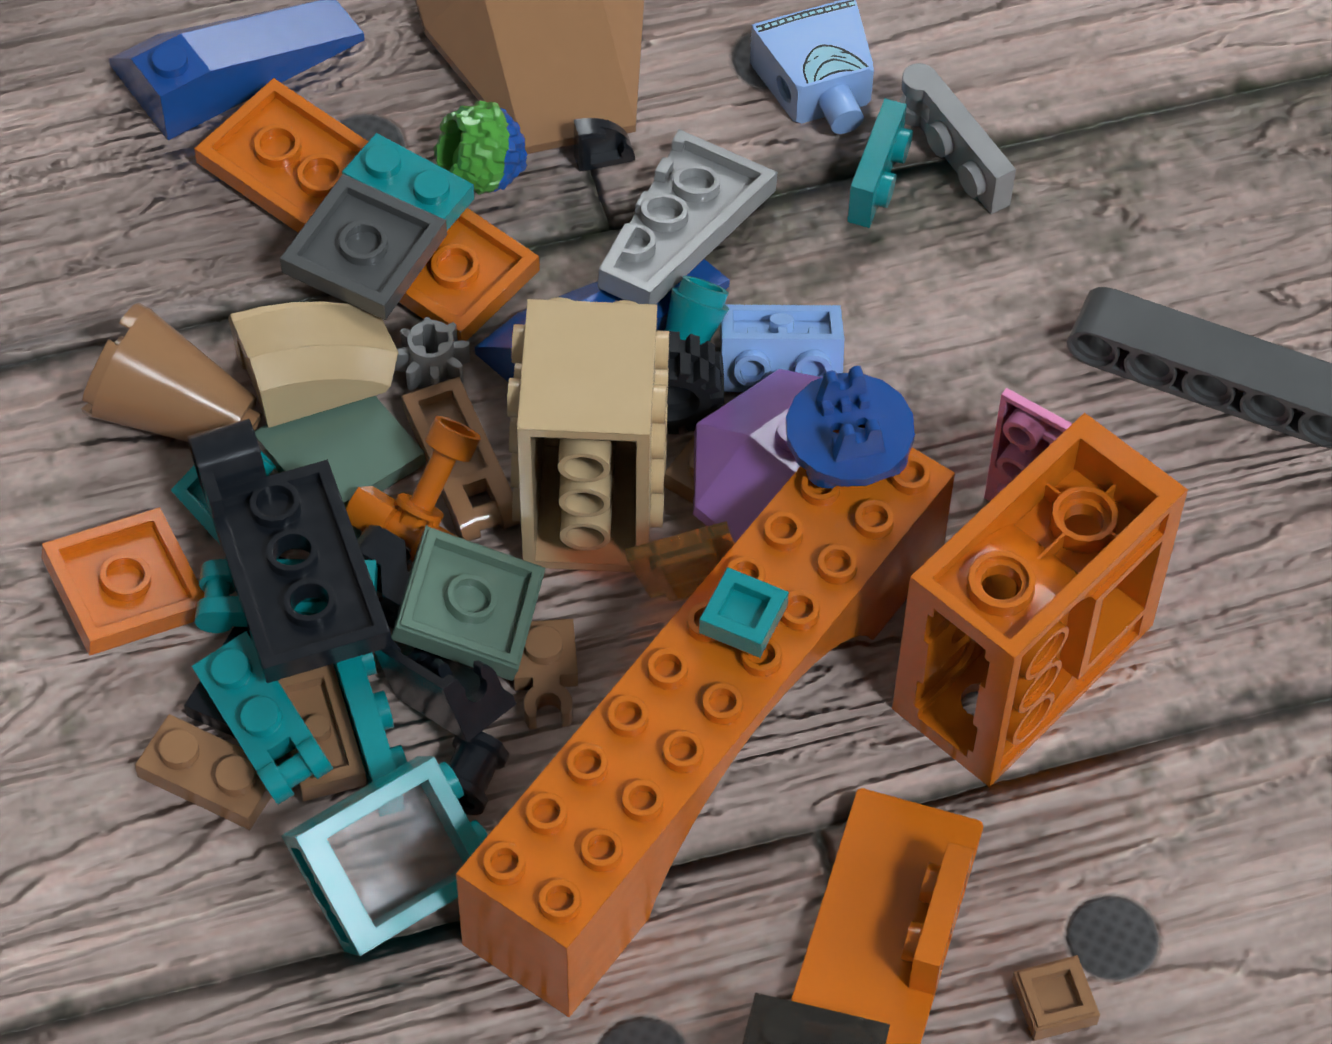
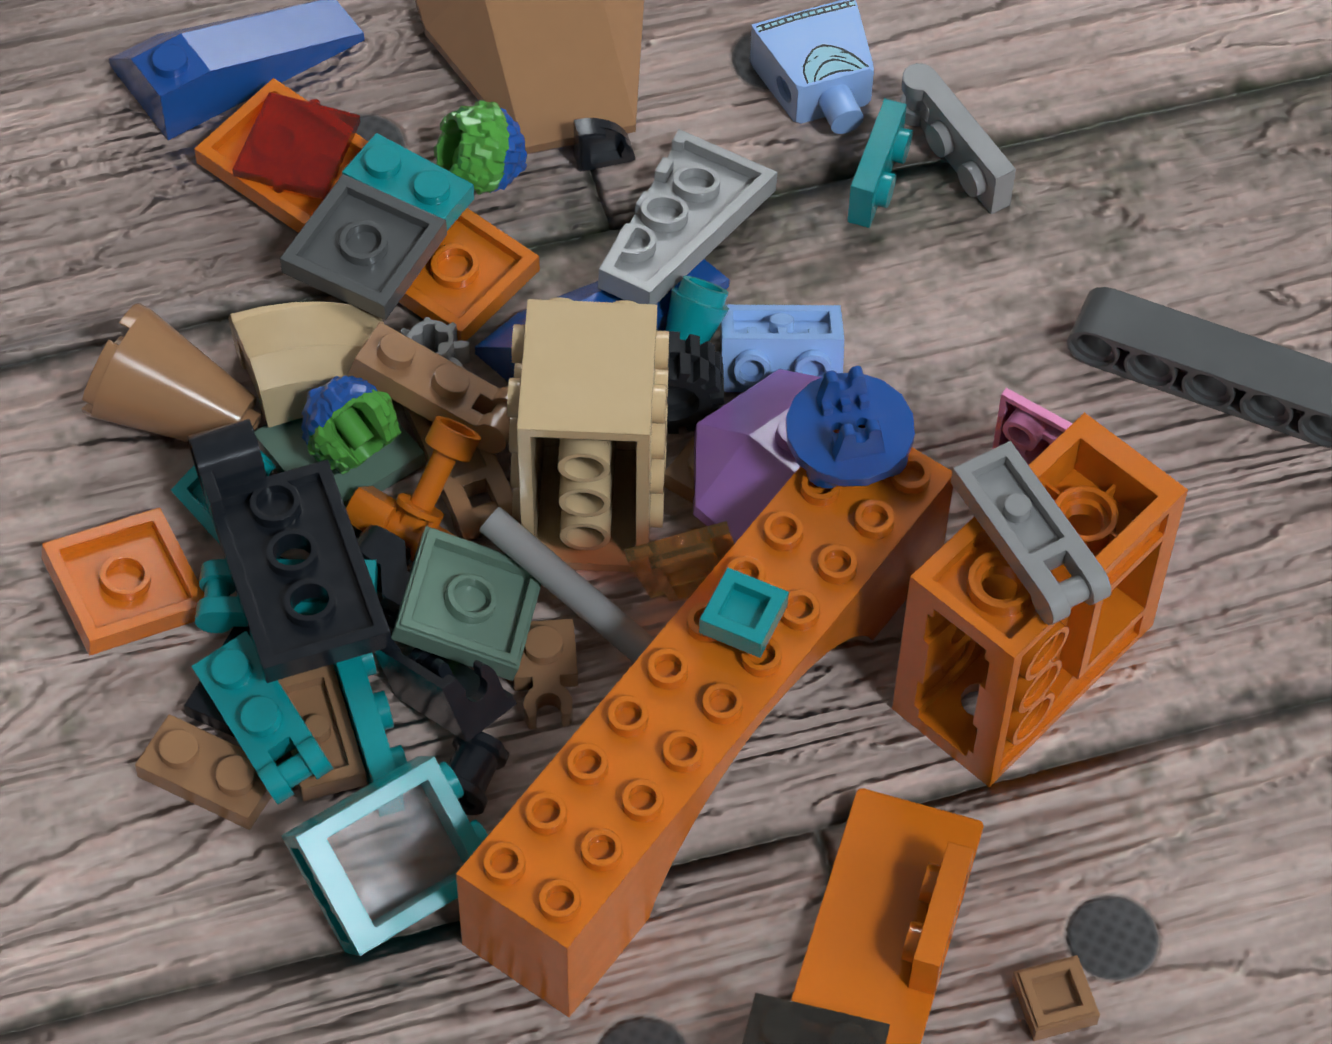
none -> clear red piece [232,92,361,200]
none -> bright green piece [301,375,401,475]
none -> medium nougat plate [348,322,510,454]
none -> light grey piece [479,507,654,663]
none -> light grey plate [951,441,1111,625]

